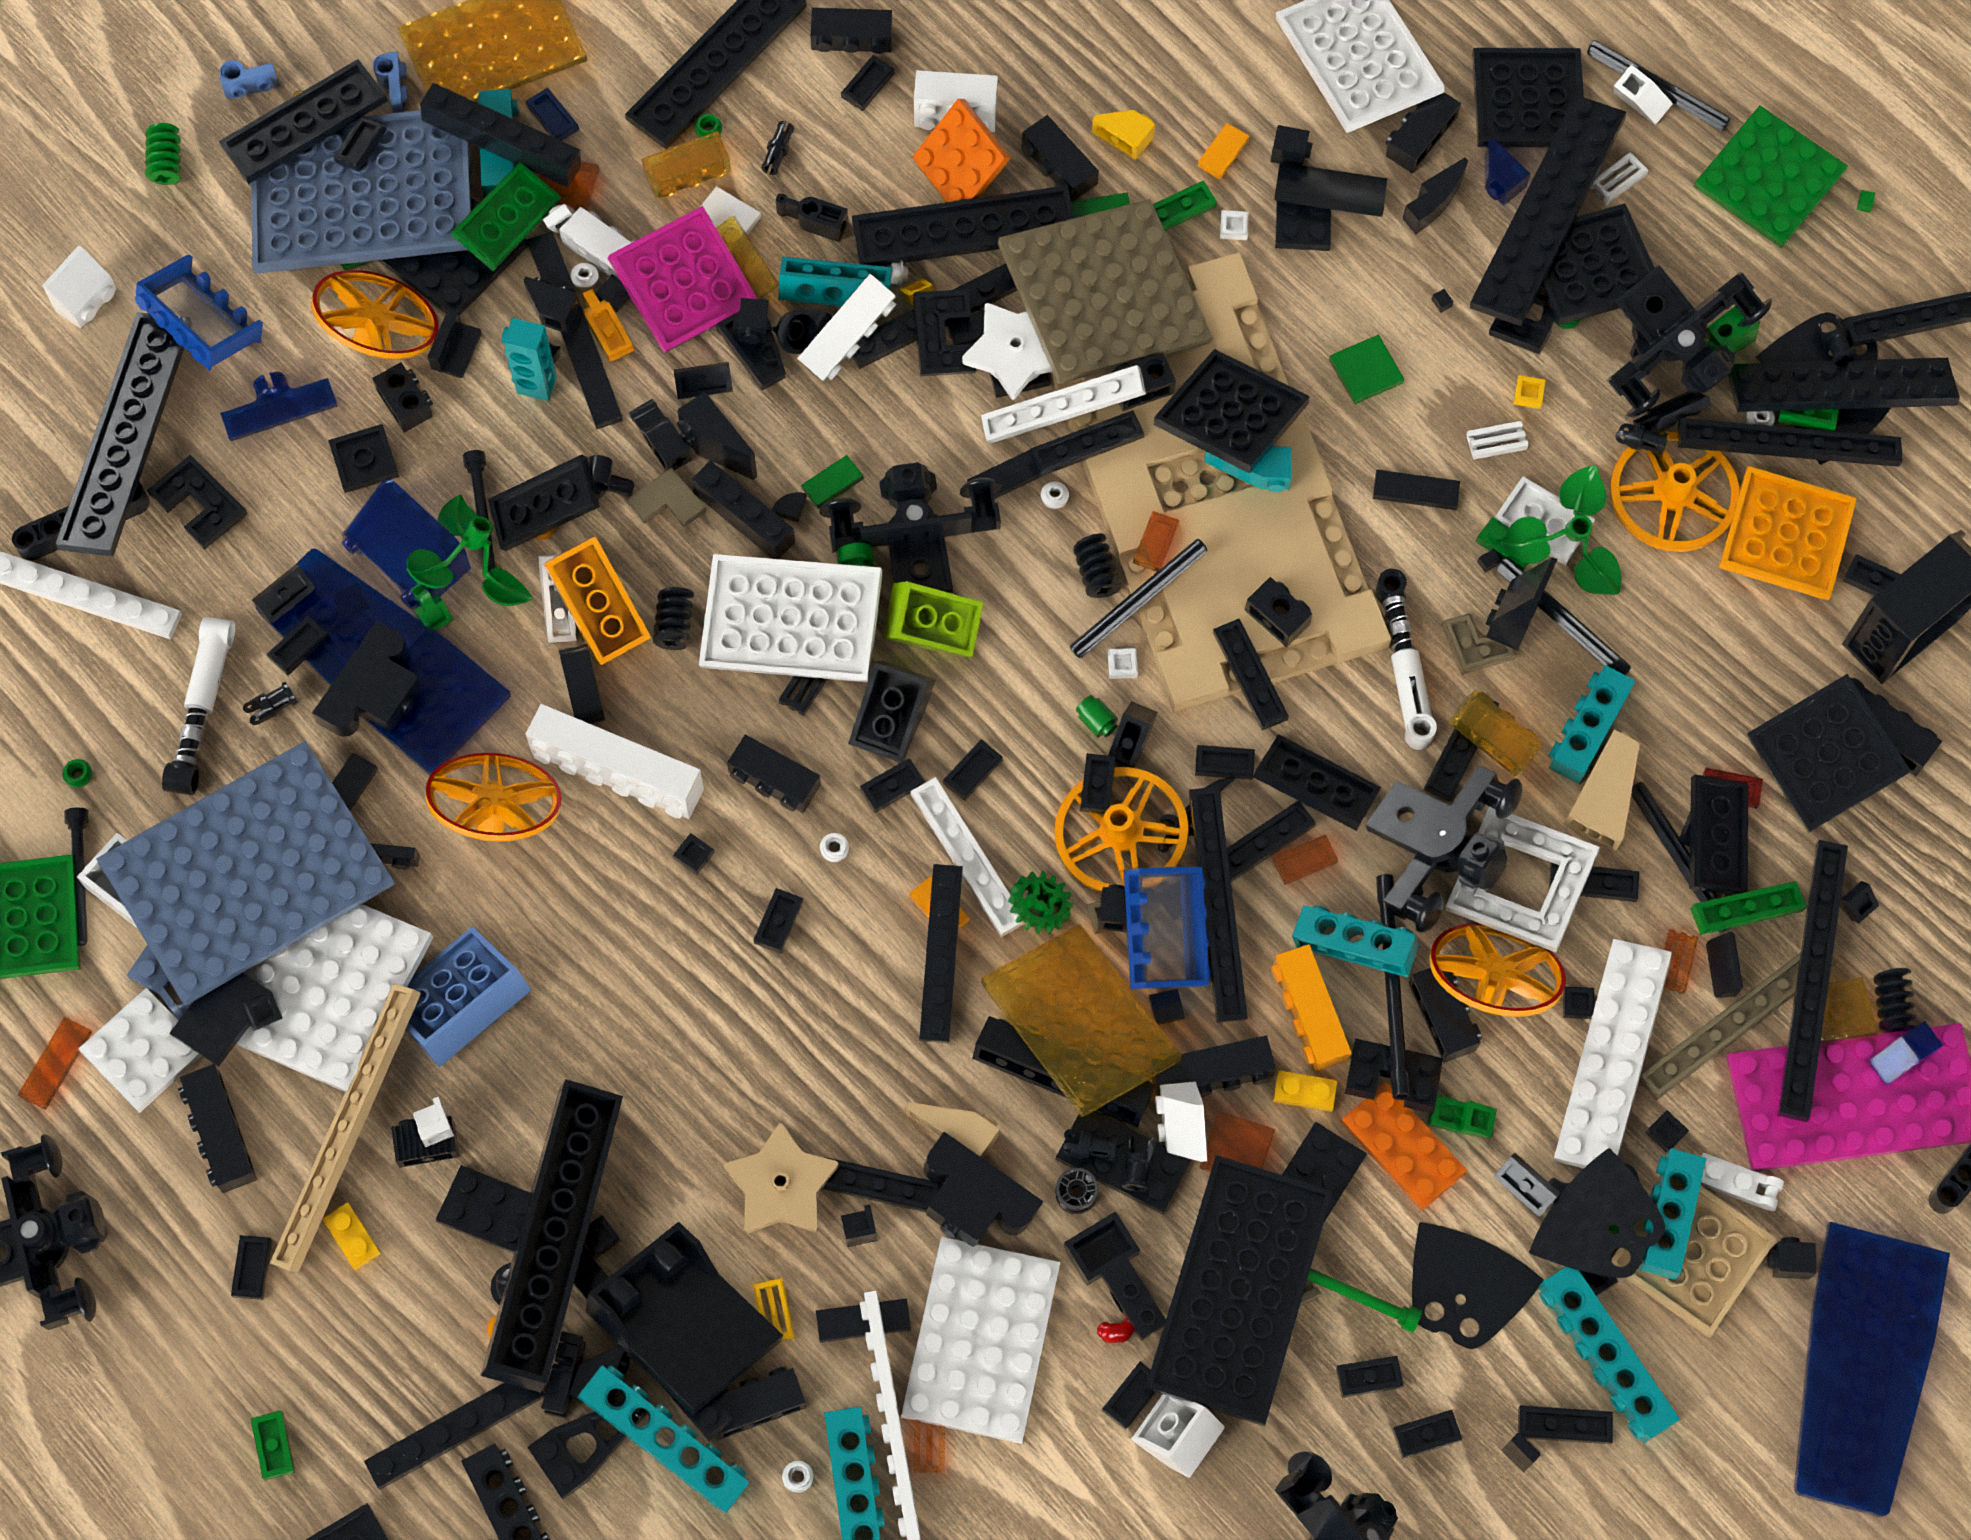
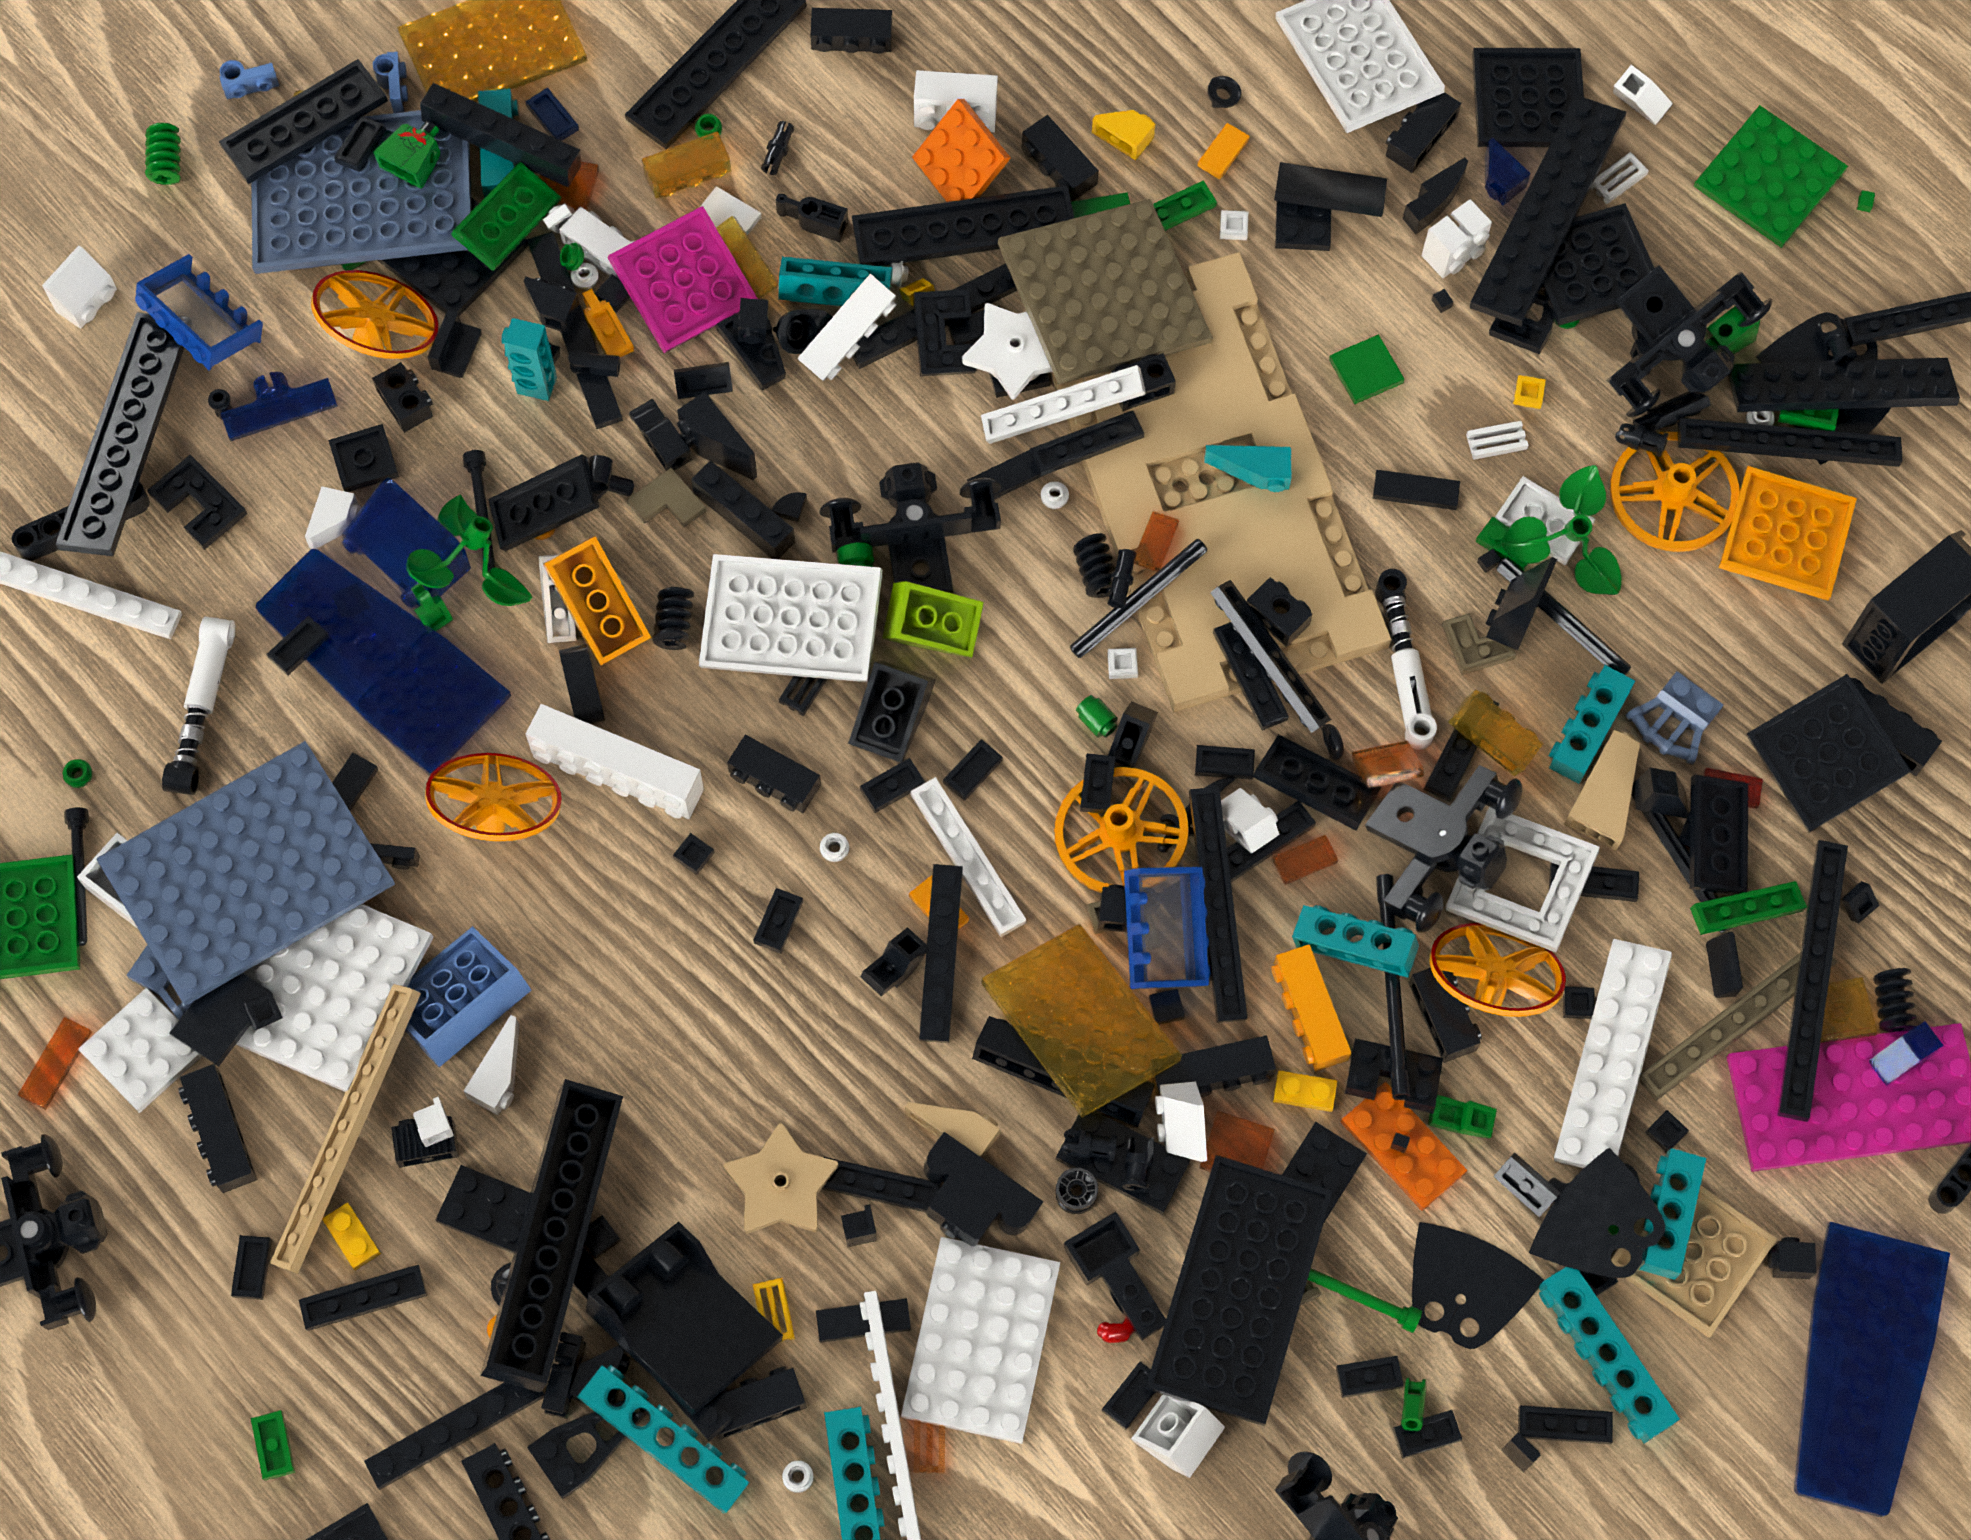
black piece [243,681,298,725] -> none
black plate [252,564,316,624] -> none
black brick [312,620,421,737] -> none
green tile [801,455,864,509] -> none
black tile [841,55,895,111] -> none
green gear [1008,871,1073,934] -> none
black plate [1154,349,1310,474] -> none
black brick [1270,125,1313,165] -> none
axle [1587,40,1731,131] -> none
clear orange tile [1664,929,1698,994] -> none
white plate [1701,1153,1784,1211] -> none
black plate [1843,554,1901,596] -> none
none -> black pin [208,389,234,420]
none -> black plate [299,1265,427,1331]
none -> white slope [305,487,361,549]
none -> green torso [374,121,441,189]
none -> white slope [464,1015,519,1115]
none -> green plate [560,243,584,271]
none -> black bar [568,350,621,377]
none -> black brick [860,927,929,997]
none -> black pin [1107,549,1137,609]
none -> black piece [1207,76,1241,108]
none -> black plate [1210,580,1332,733]
none -> white brick [1221,788,1280,854]
none -> black piece [1321,724,1344,761]
none -> clear orange tile [1352,741,1424,788]
none -> black piece [1390,1132,1410,1153]
none -> green bar [1401,1378,1427,1431]
none -> white piece [1422,199,1492,278]
none -> sand blue plate [1625,671,1724,765]
none -> black slope [1632,767,1689,818]

